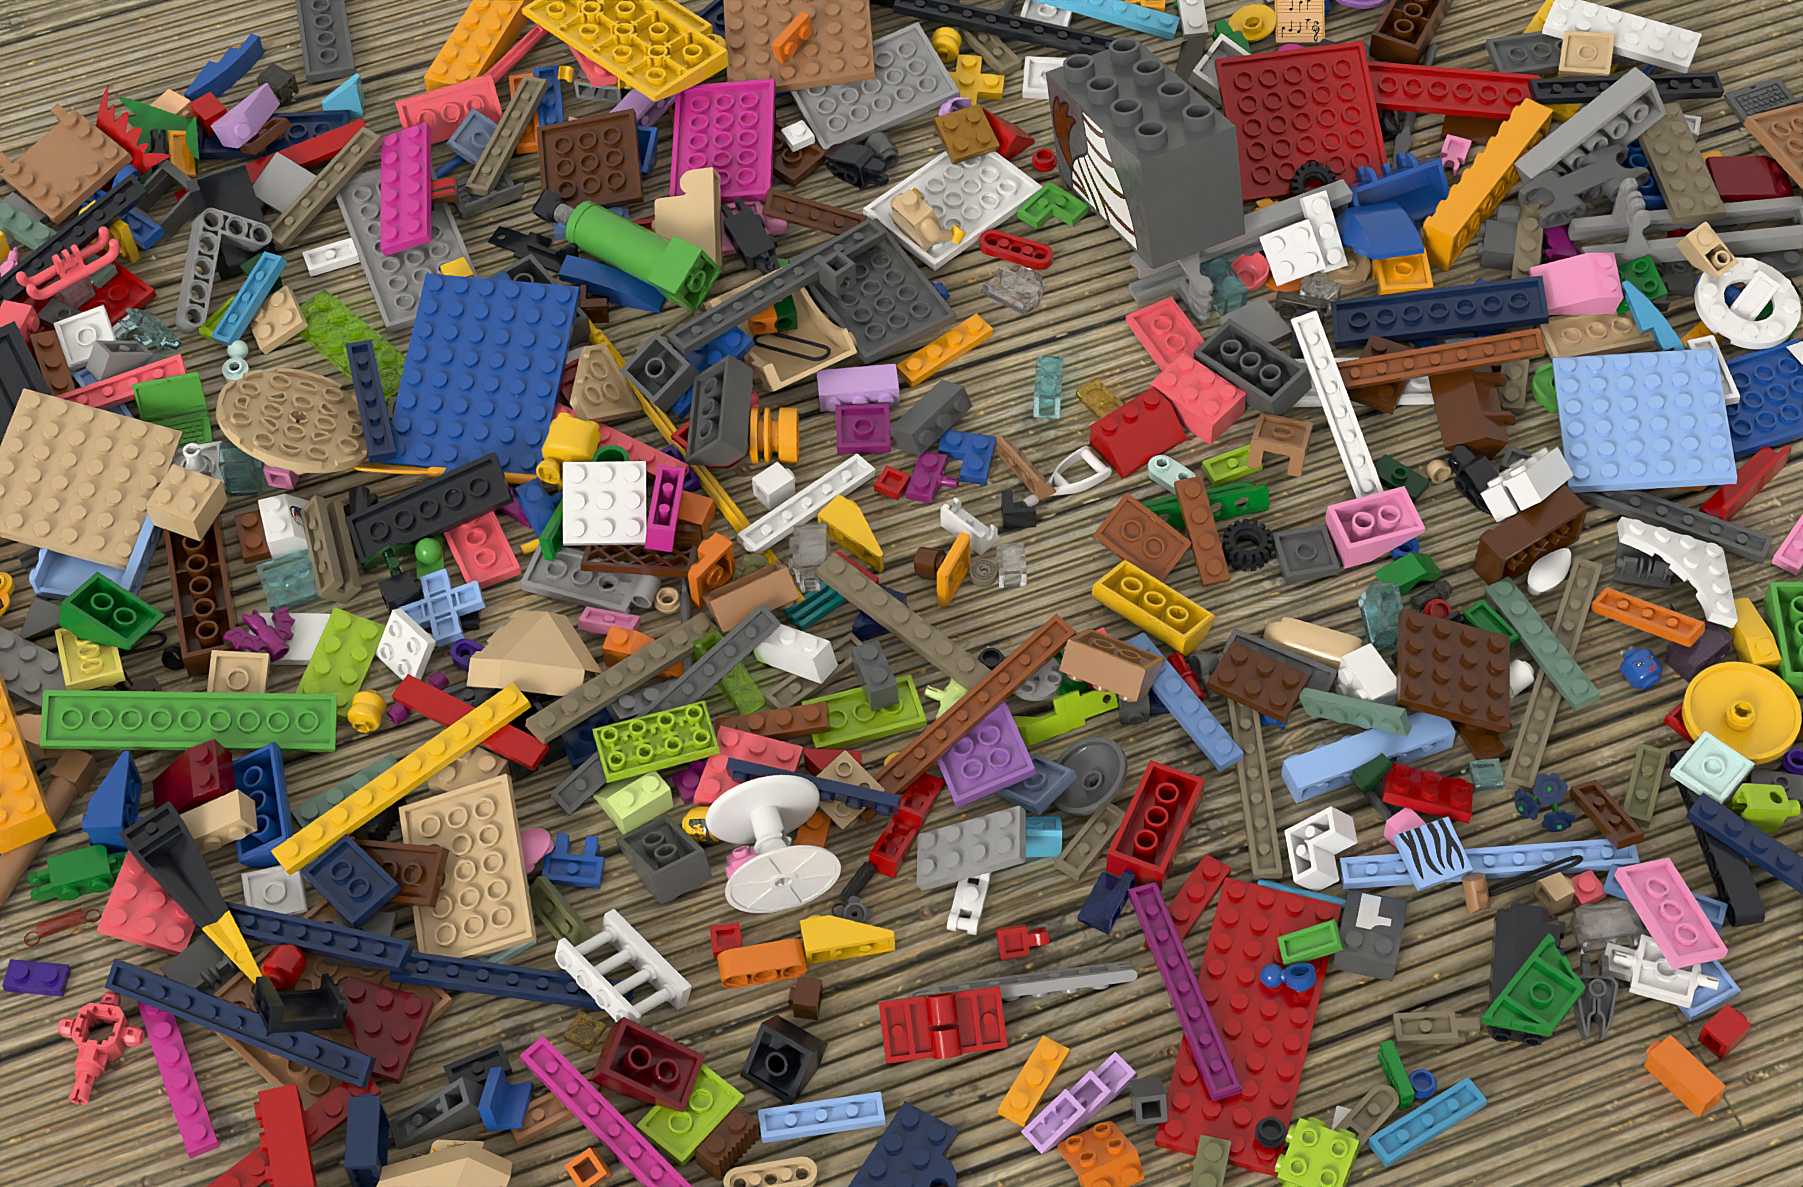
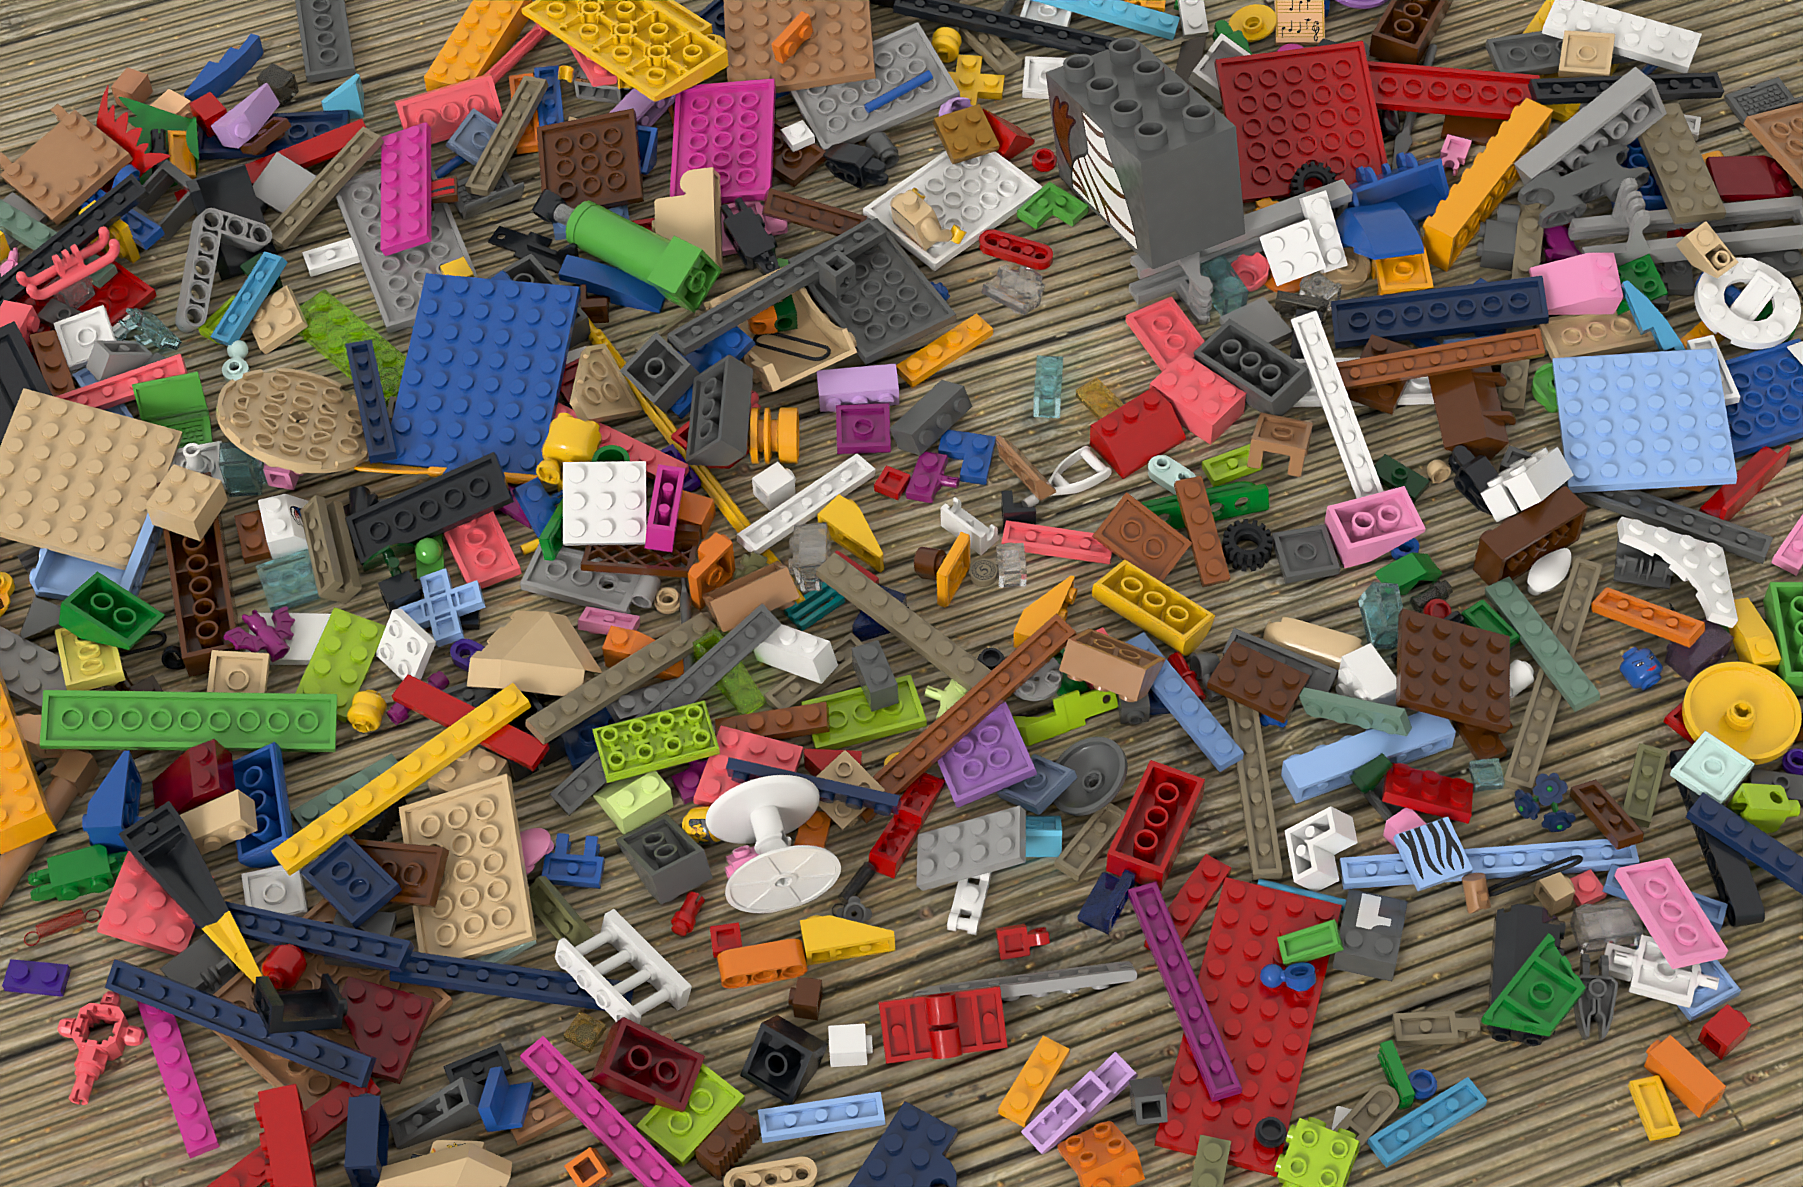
none -> nougat brick [111,67,153,108]
none -> red animal [671,891,705,936]
none -> white brick [828,1024,873,1067]
none -> blue piece [864,70,933,113]
none -> coral plate [1001,520,1112,565]
none -> light orange slope [1013,575,1078,648]
none -> yellow tile [1628,1075,1681,1141]

